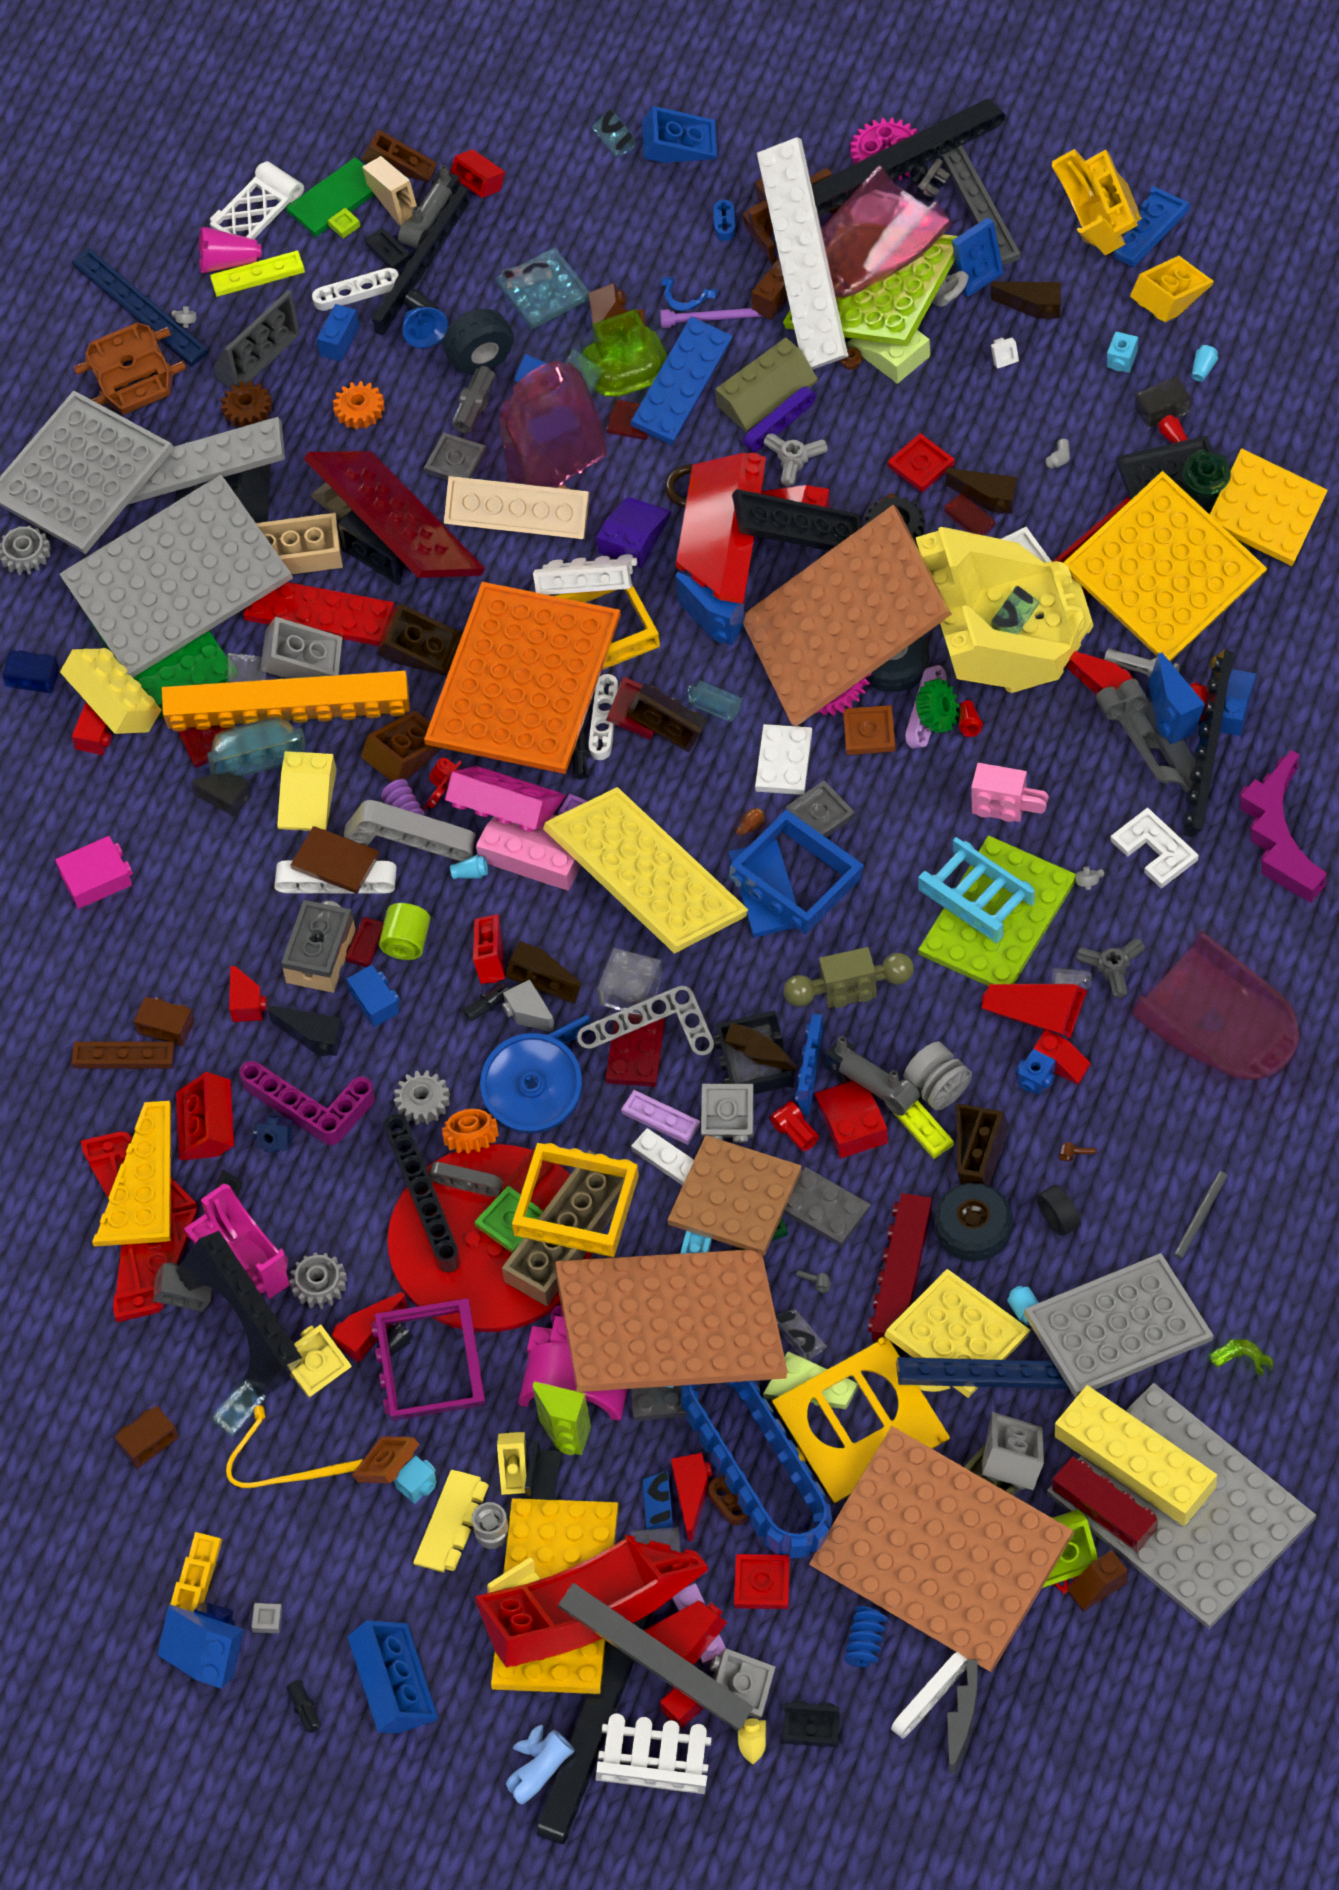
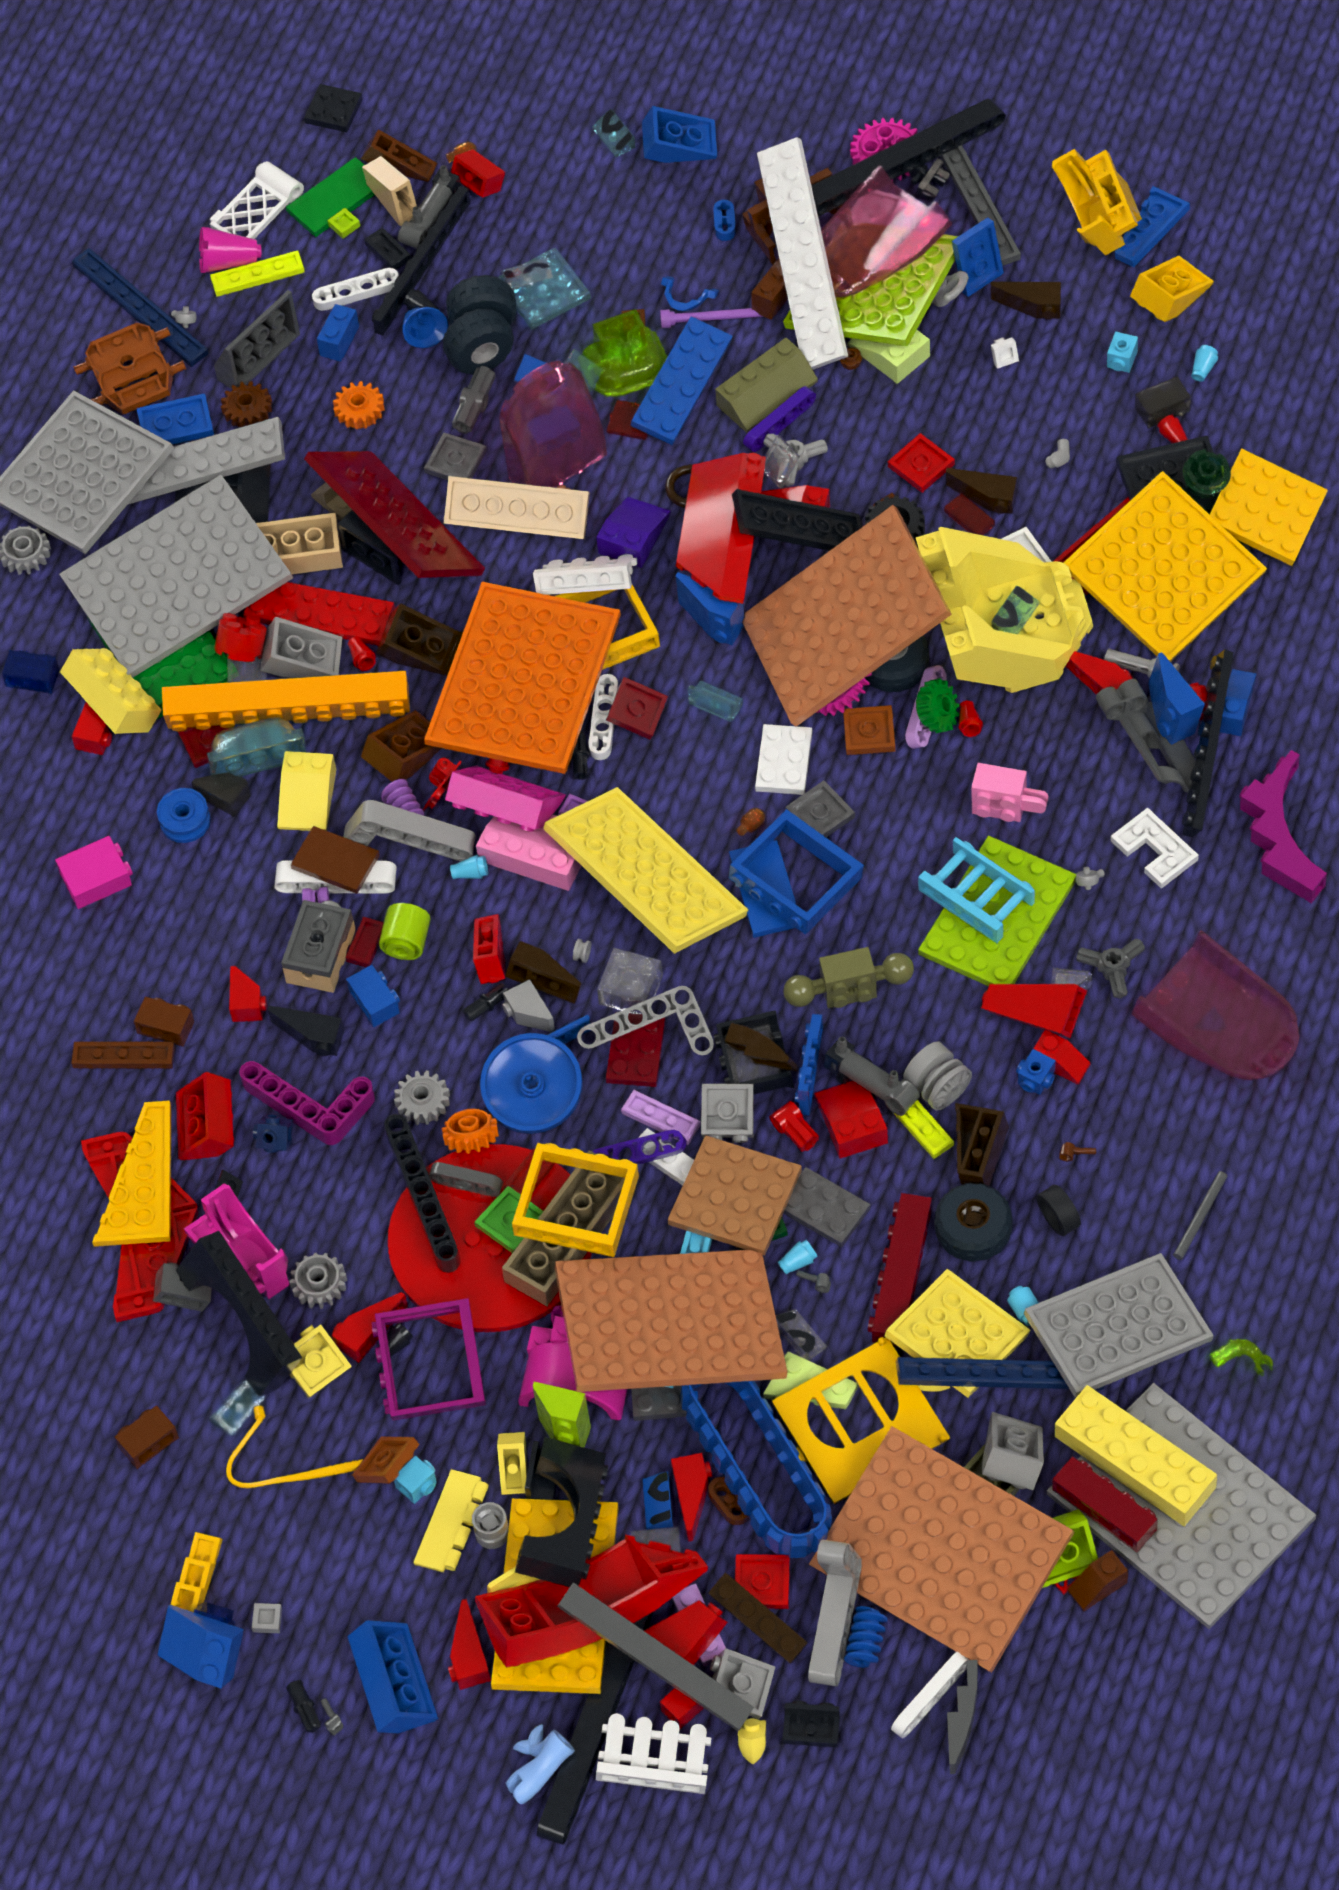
reddish brown slope [589,283,627,341] -> none
dark brown slope [626,683,708,752] -> none
none -> blue plate [136,393,214,444]
none -> blue wheel [157,788,211,843]
none -> red brick [214,613,267,662]
none -> medium lavender wheel [302,887,330,903]
none -> black plate [304,84,363,133]
none -> dark grey hand [321,1698,343,1736]
none -> red cone [348,637,376,671]
none -> clear orange cylinder [445,141,477,163]
none -> black wheel [446,275,517,325]
none -> red slope [448,1599,491,1690]
none -> red plate [485,758,510,774]
none -> black arch [515,1437,609,1587]
none -> light grey bush [573,939,591,963]
none -> dark purple beam [592,1130,686,1165]
none -> dark brown plate [708,1572,808,1664]
none -> clear piece [764,435,800,488]
none -> medium azure cone [778,1240,818,1275]
none -> light grey beam [808,1540,862,1686]

